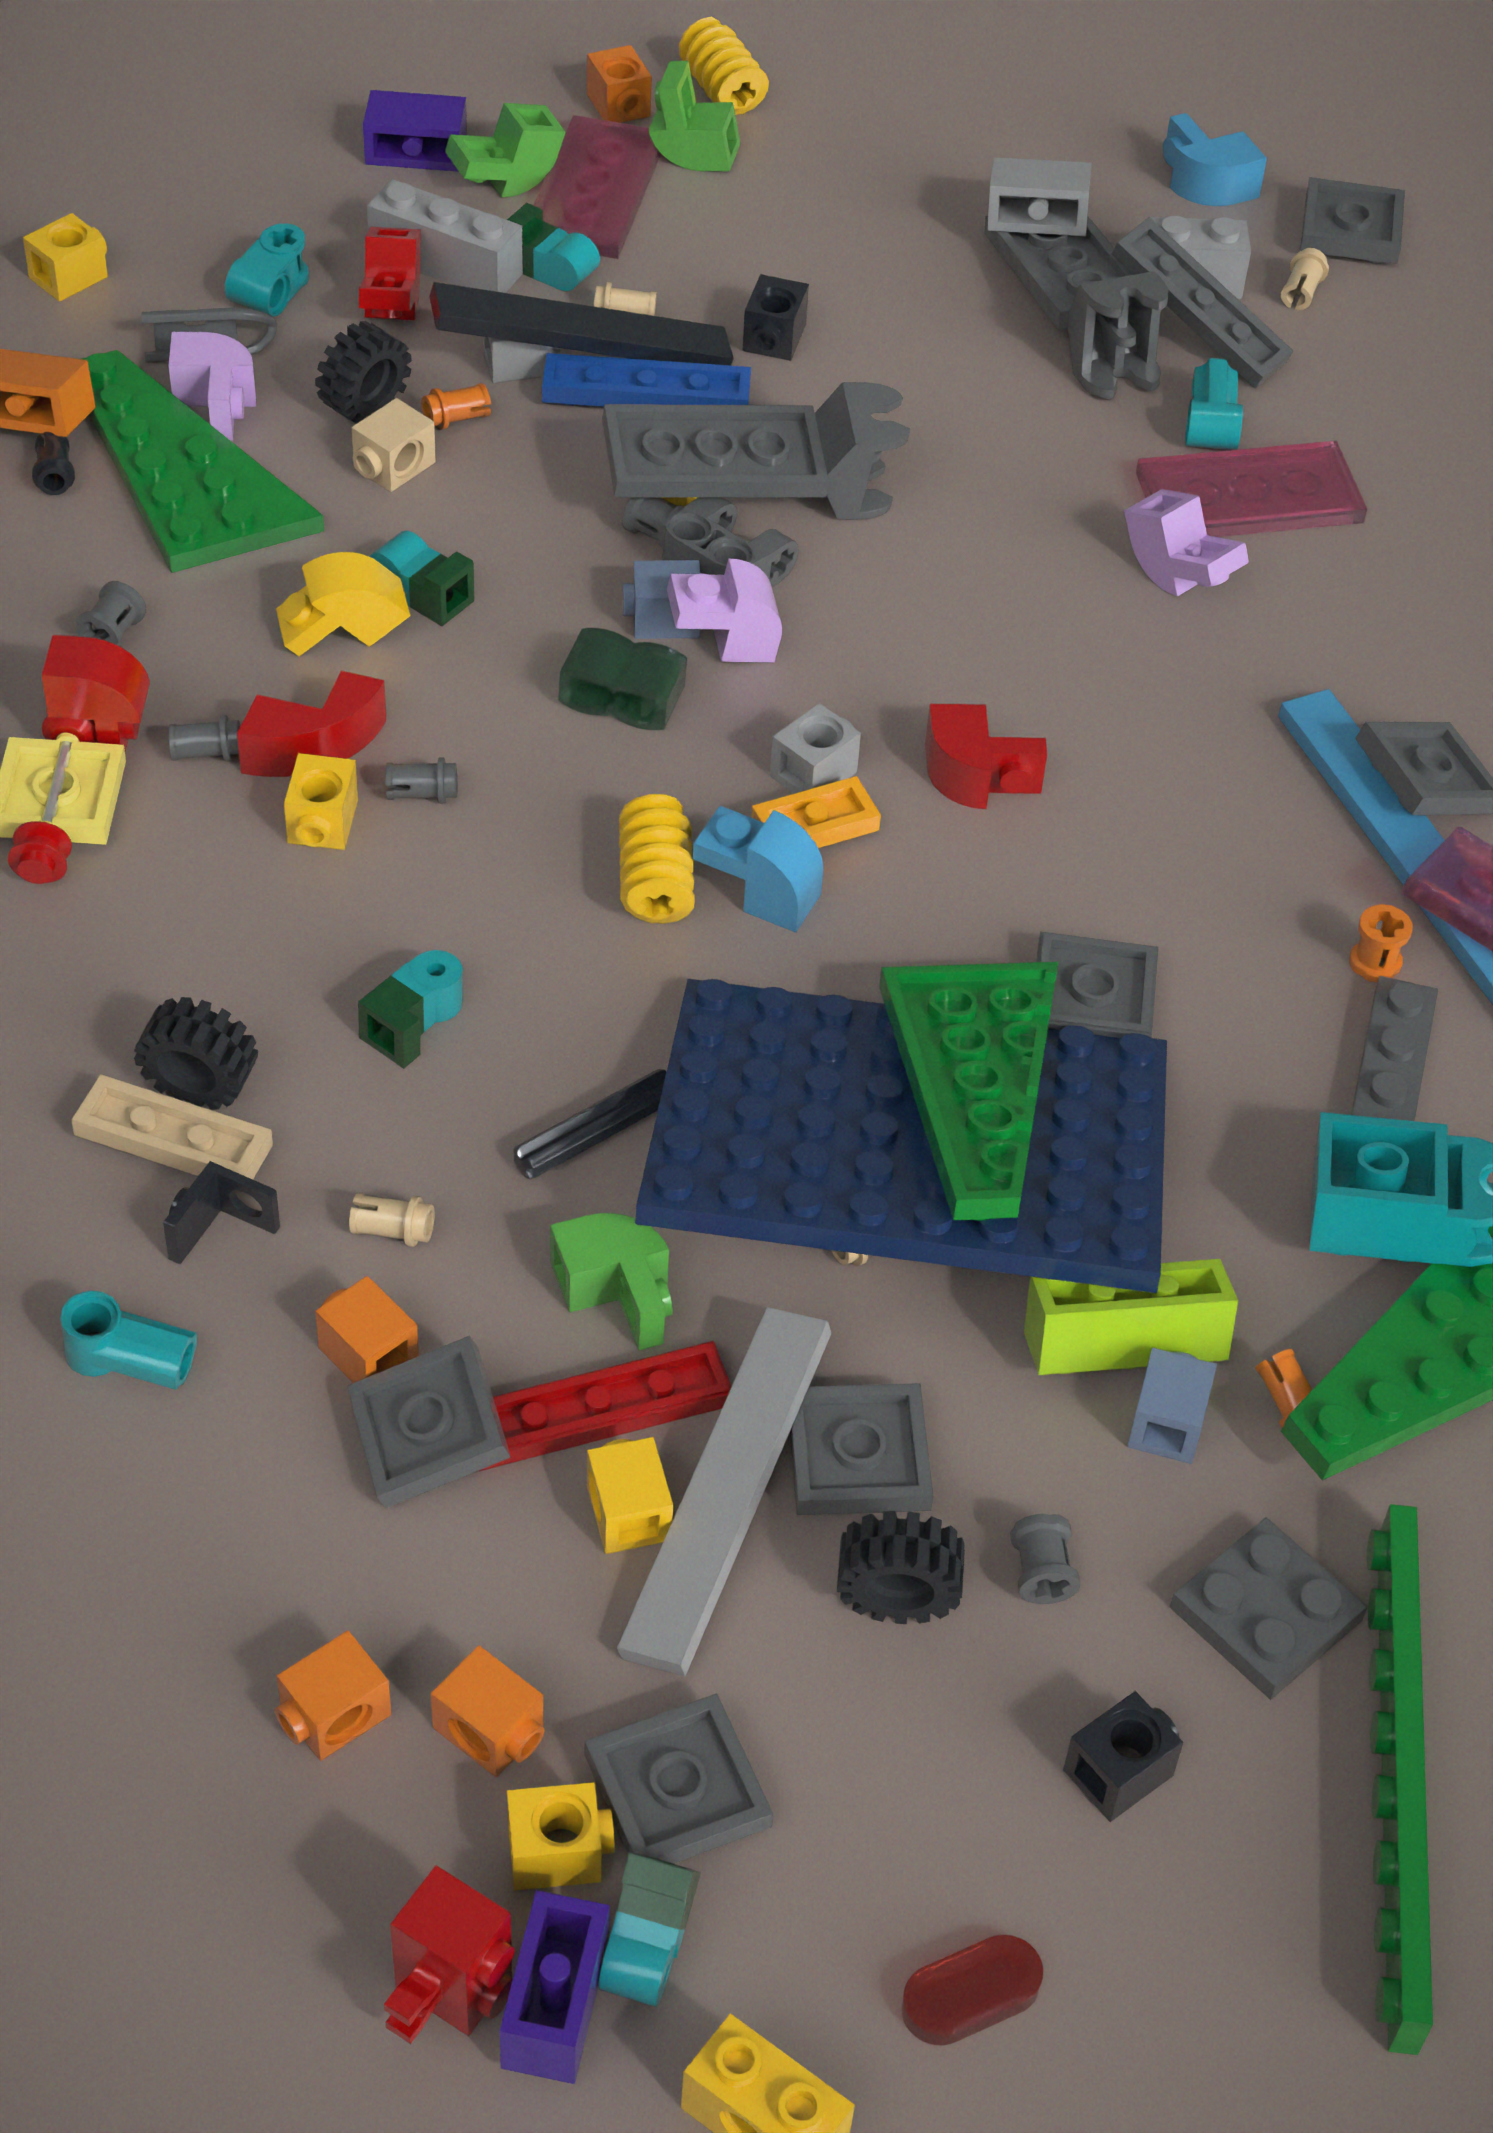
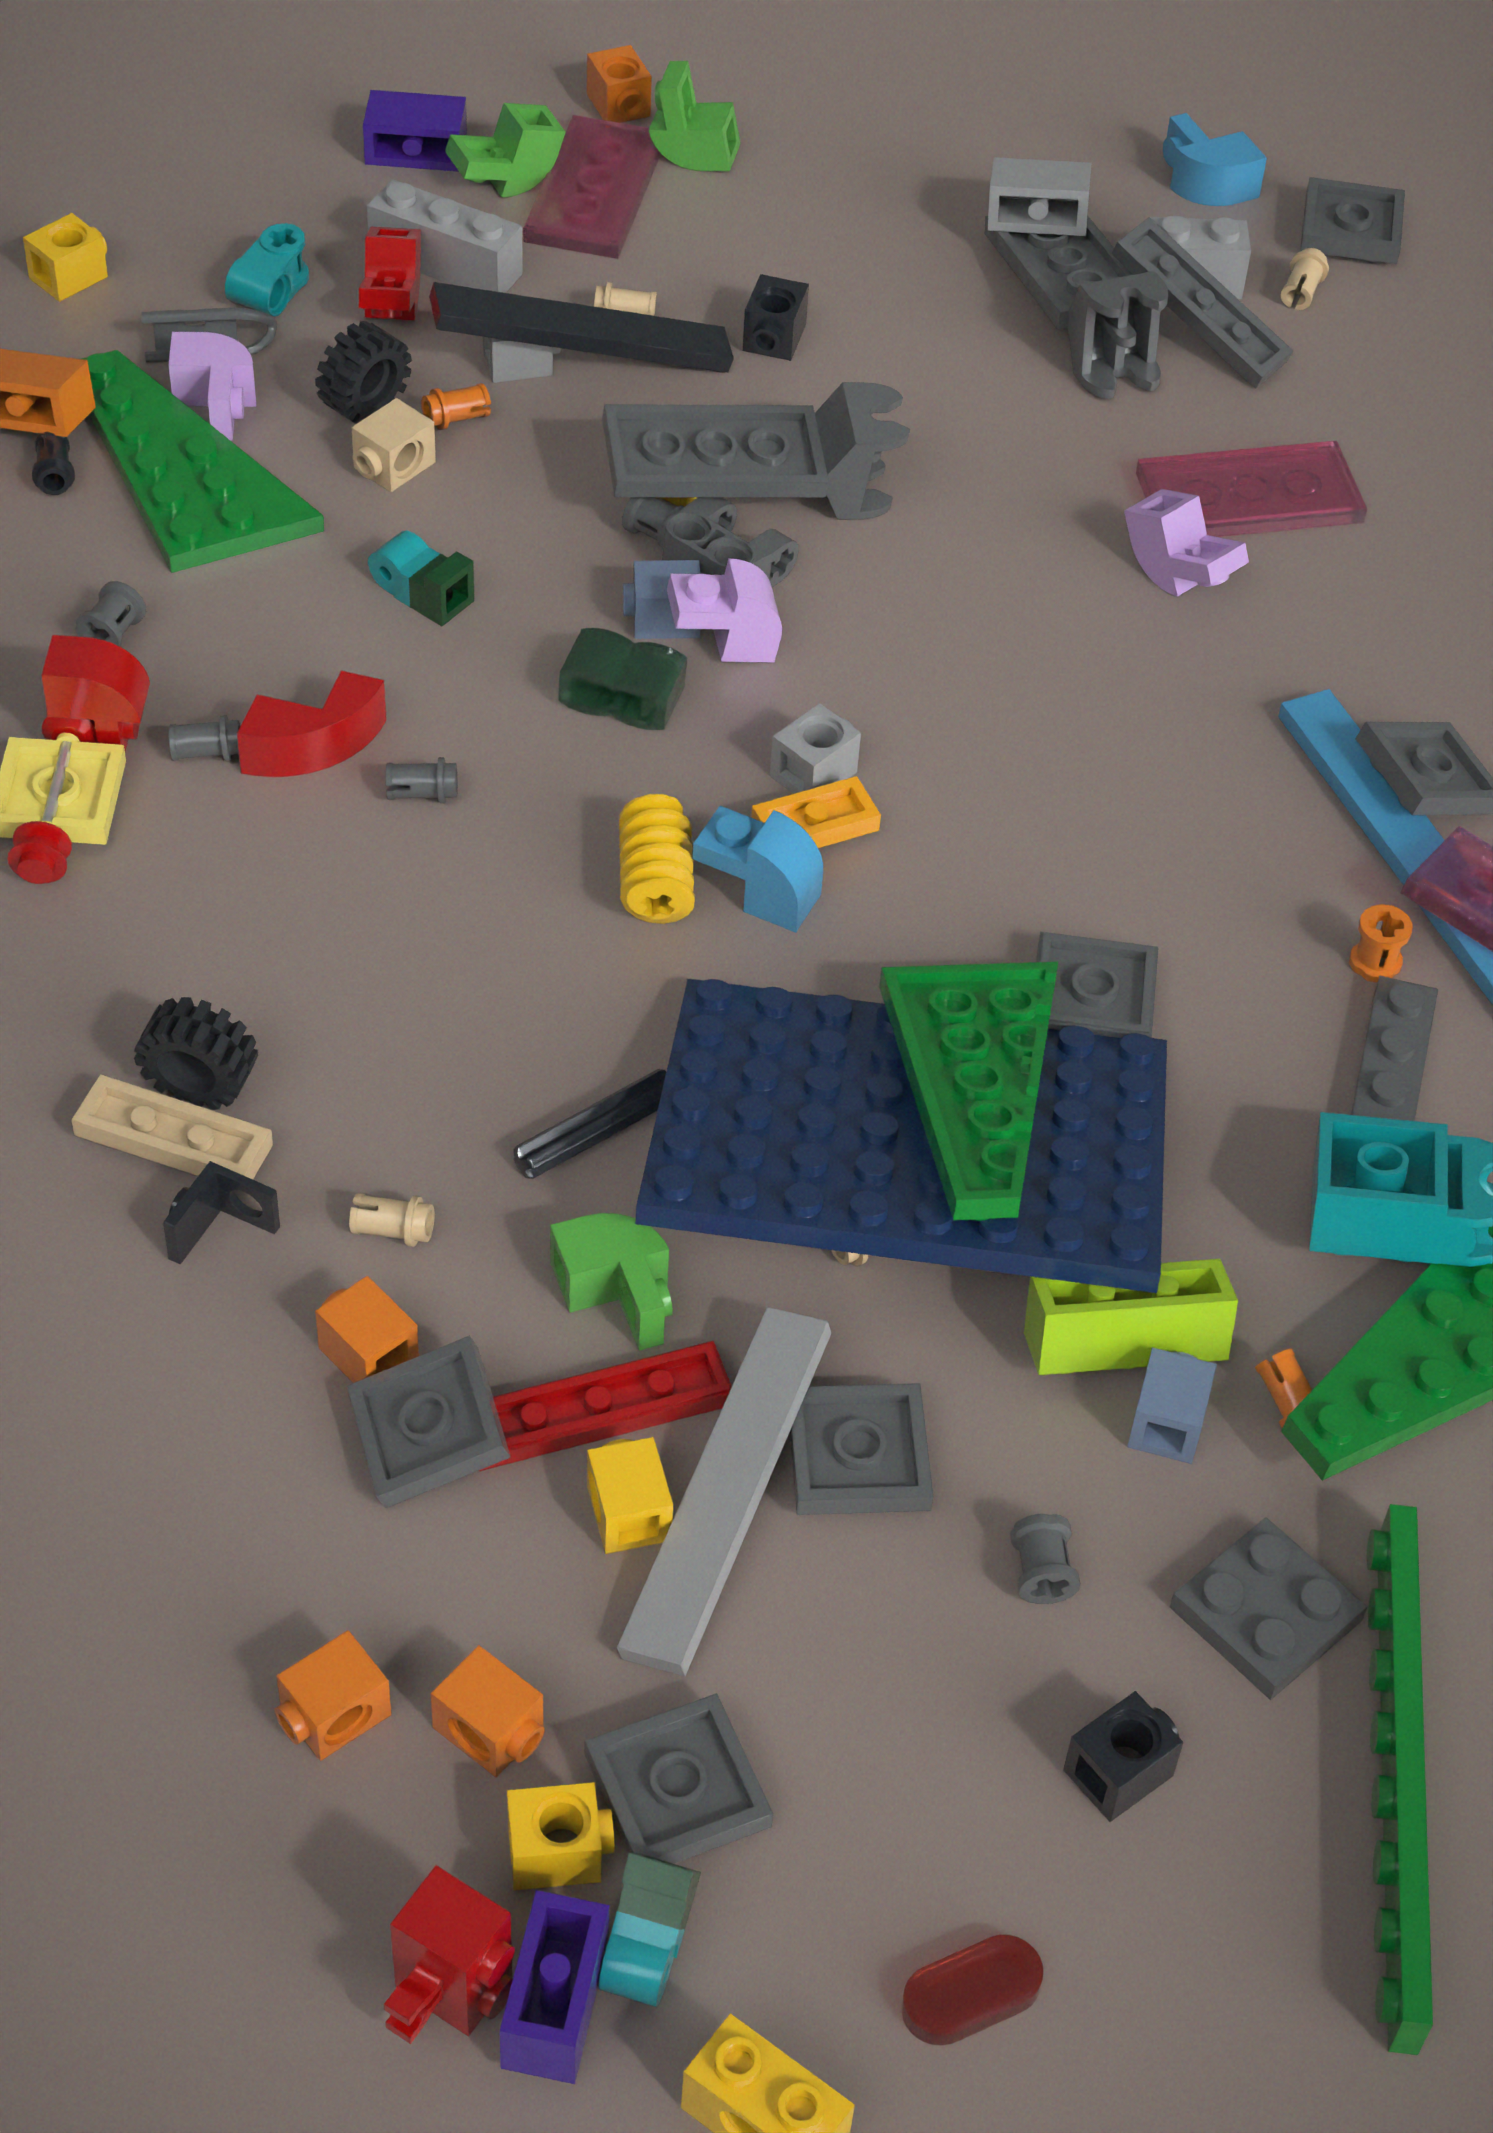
teal piece [60,1291,197,1390] -> none
yellow brick [276,552,410,657] -> none
yellow brick [284,753,358,850] -> none
leg [358,950,463,1069] -> none
teal leg [507,203,600,291] -> none
blue plate [542,353,751,406] -> none
yellow piece [679,16,769,115] -> none
black tyre [837,1511,965,1624] -> none
red brick [925,703,1048,809] -> none
teal piece [1185,358,1243,451] -> none

